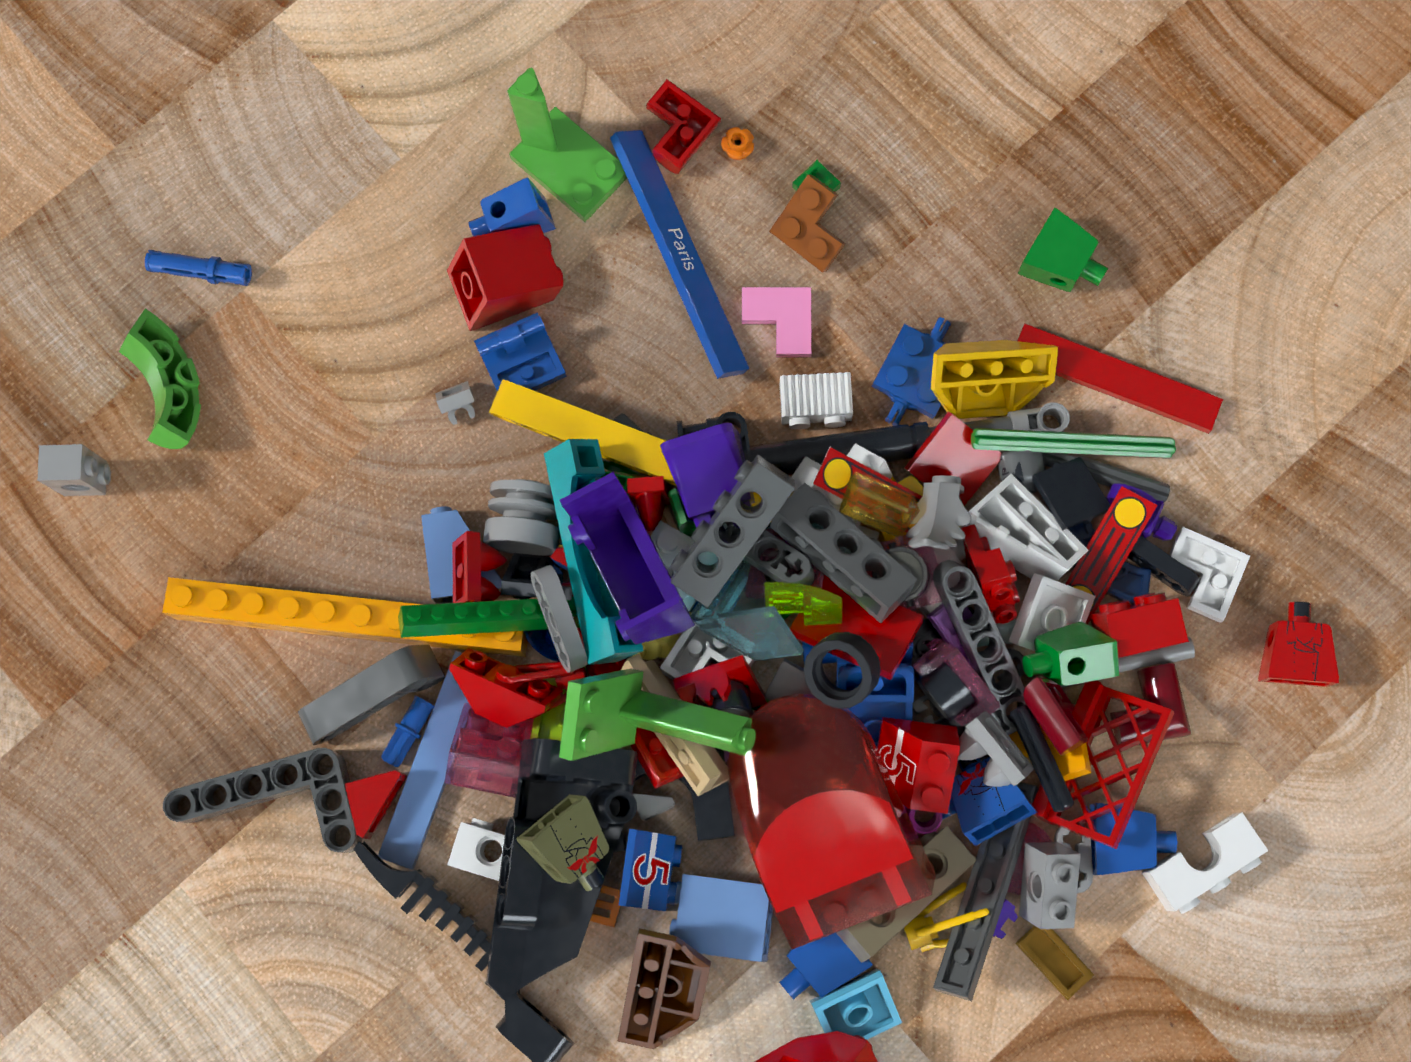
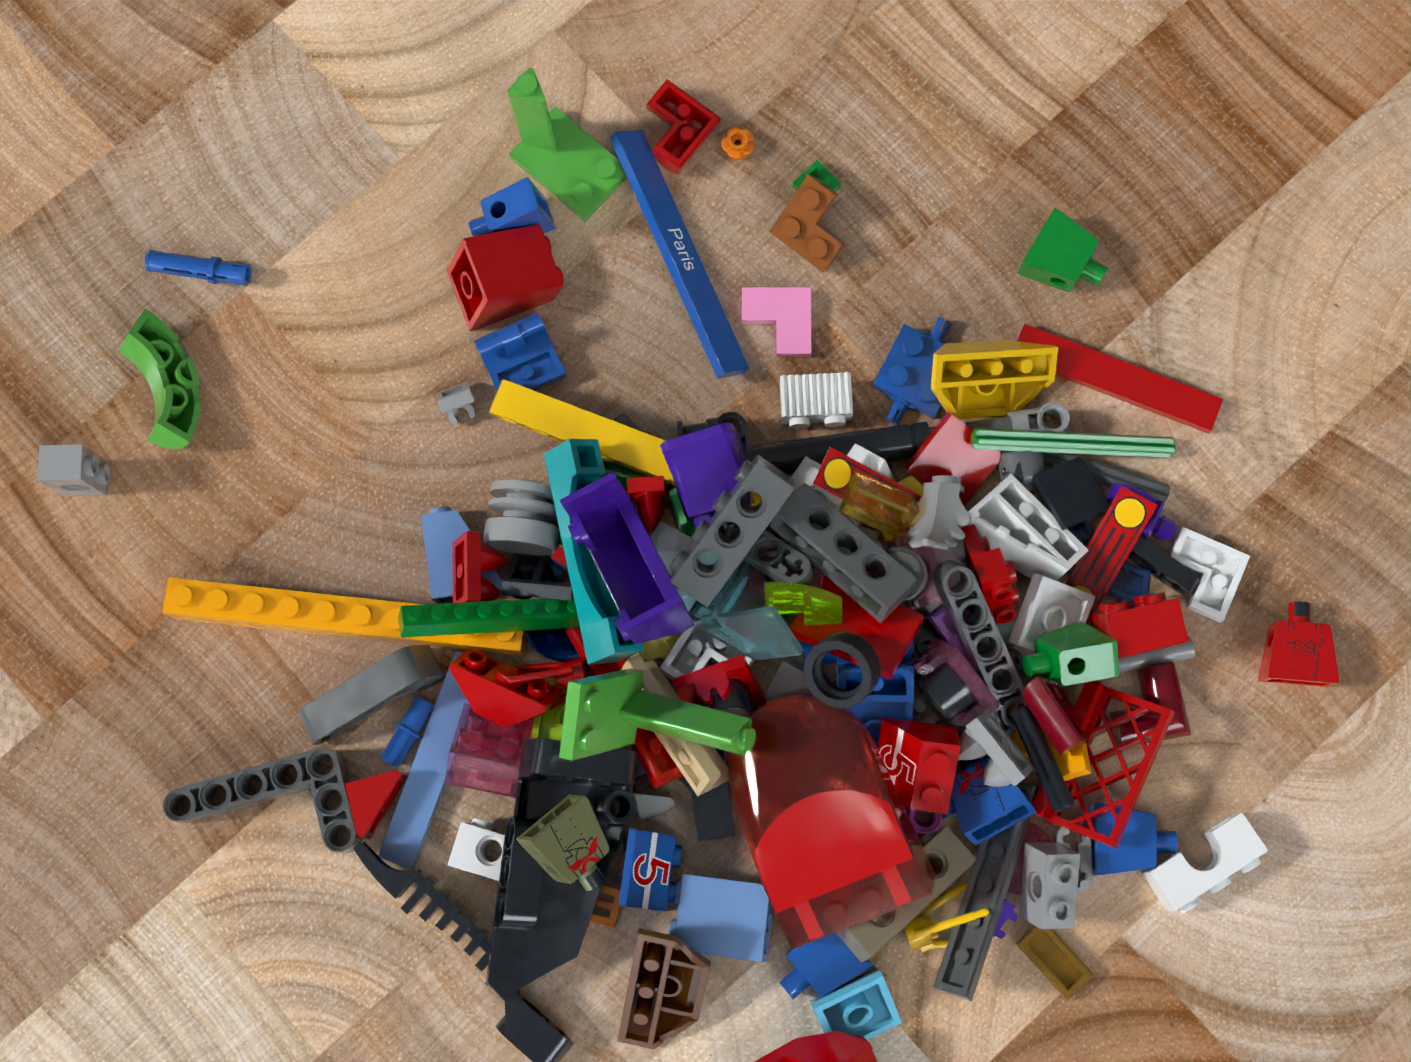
light grey beam [531,565,587,673] -> none

